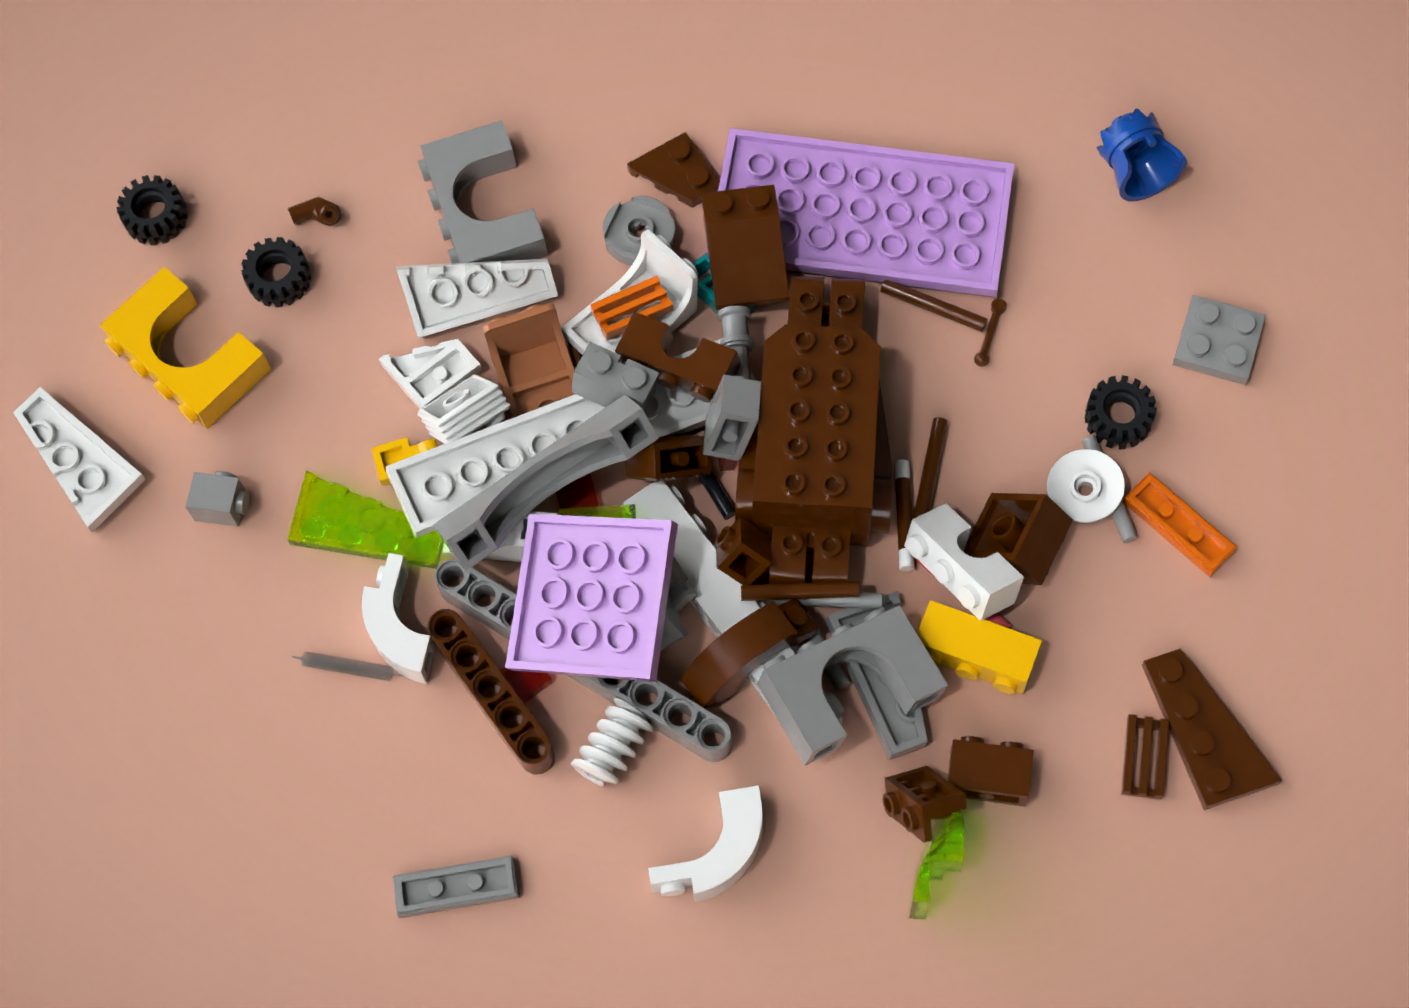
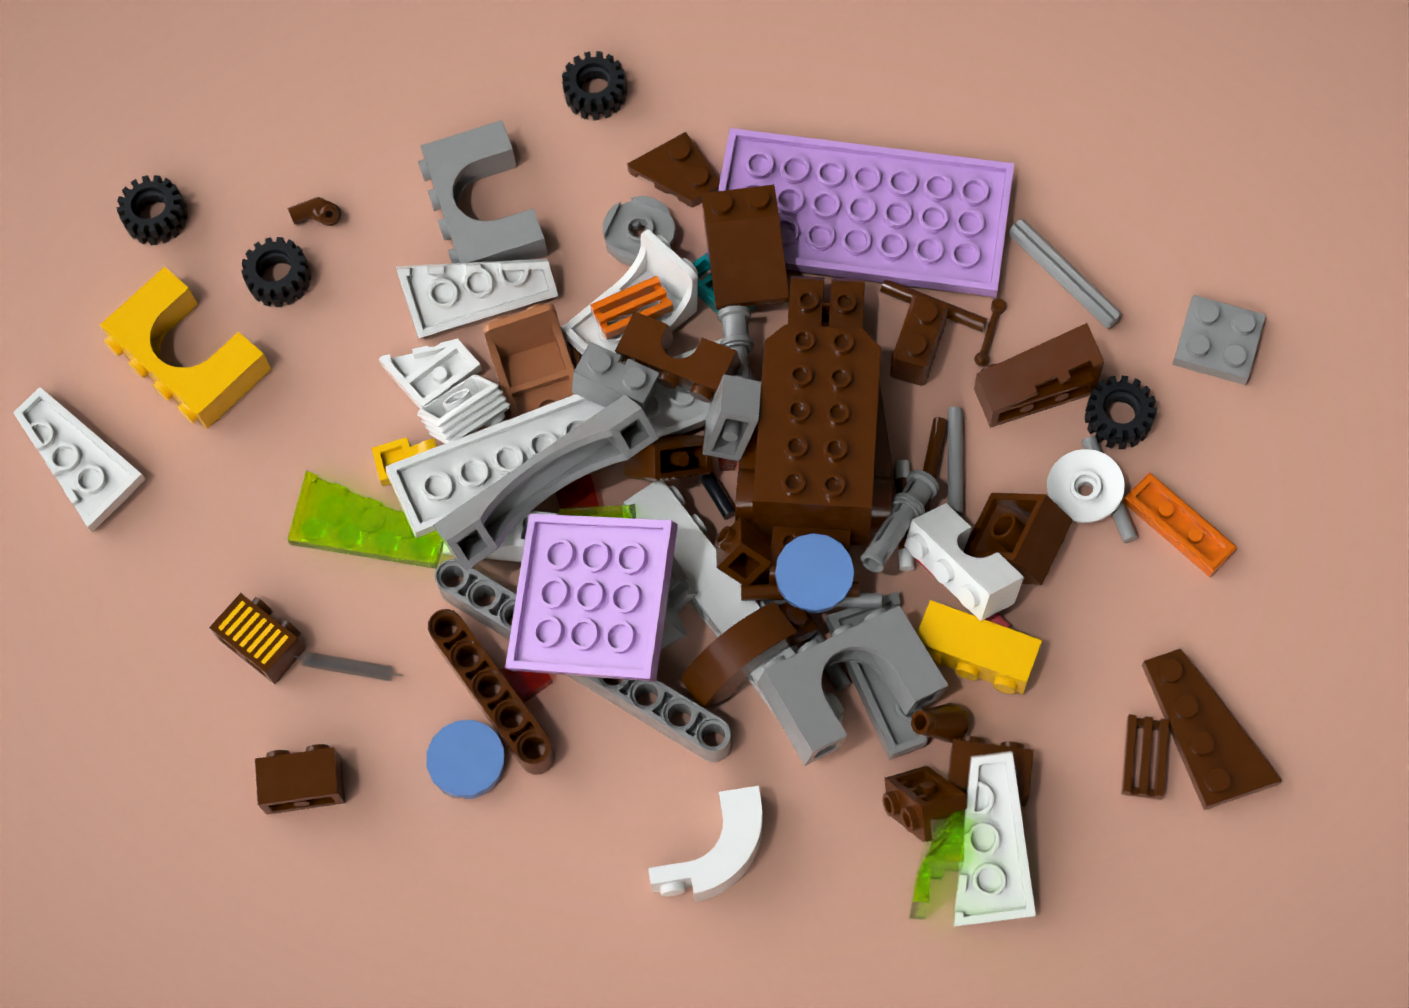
light grey brick [185,471,249,527] -> none
white arch [362,553,436,684] -> none
light grey tile [393,856,519,918] -> none
white piece [571,698,654,787] -> none
blue hat [1097,109,1187,201] -> none
none -> reddish brown brick [209,593,305,685]
none -> reddish brown brick [255,744,345,815]
none -> medium blue tile [426,720,506,799]
none -> black tyre [562,51,627,120]
none -> medium blue tile [775,533,854,613]
none -> light grey pin [860,470,939,573]
none -> reddish brown brick [890,295,948,386]
none -> reddish brown cone [911,703,969,743]
none -> light grey bar [948,407,963,516]
none -> white wing [953,751,1036,926]
none -> reddish brown wedge [974,323,1104,428]
none -> light grey axle [1009,219,1122,328]

